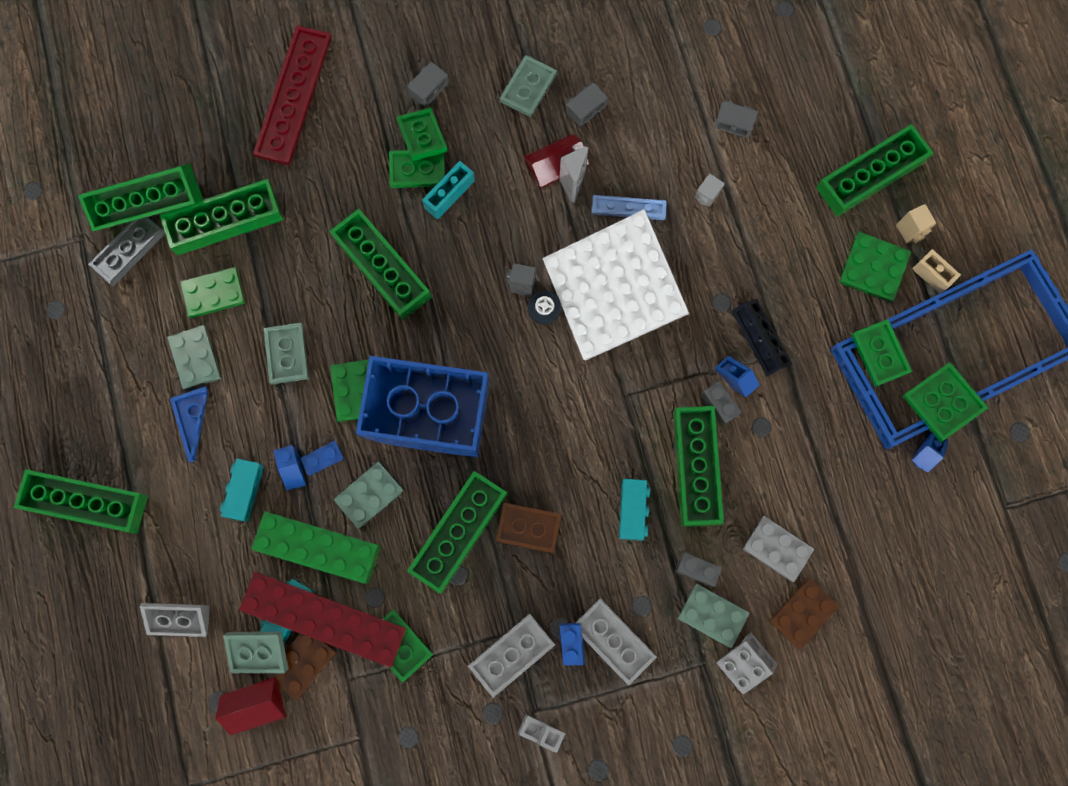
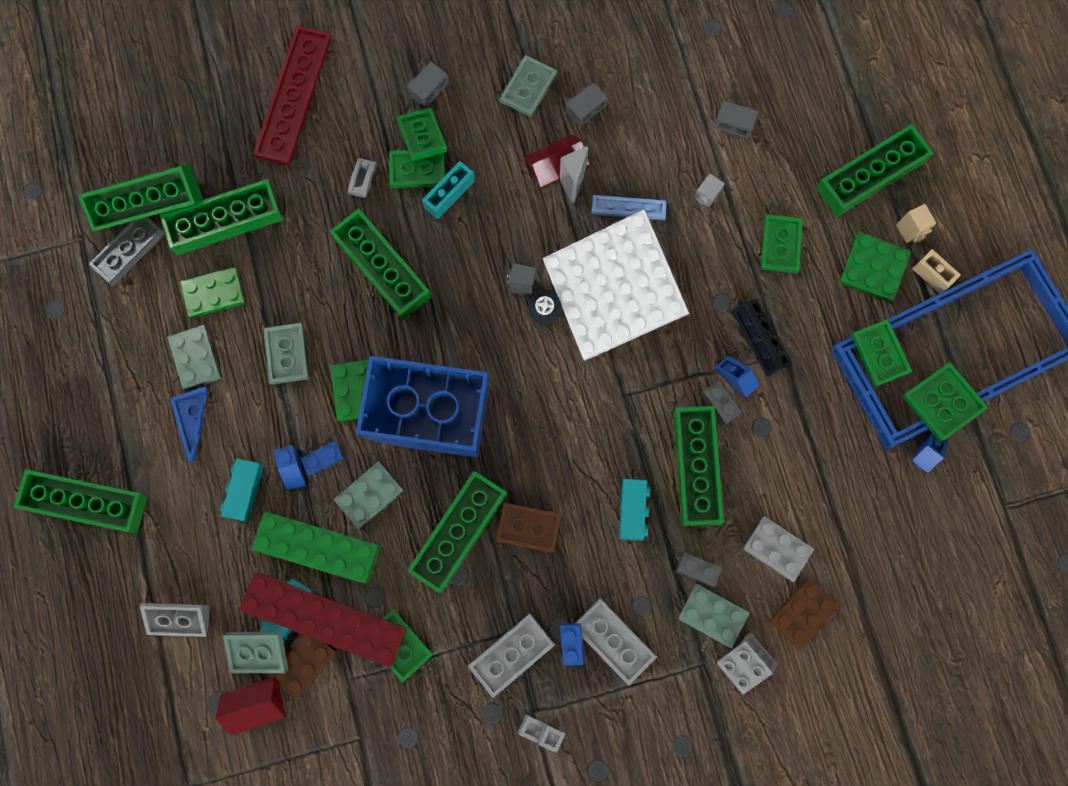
none -> light grey slope [348,158,376,198]
none -> green plate [760,214,803,274]

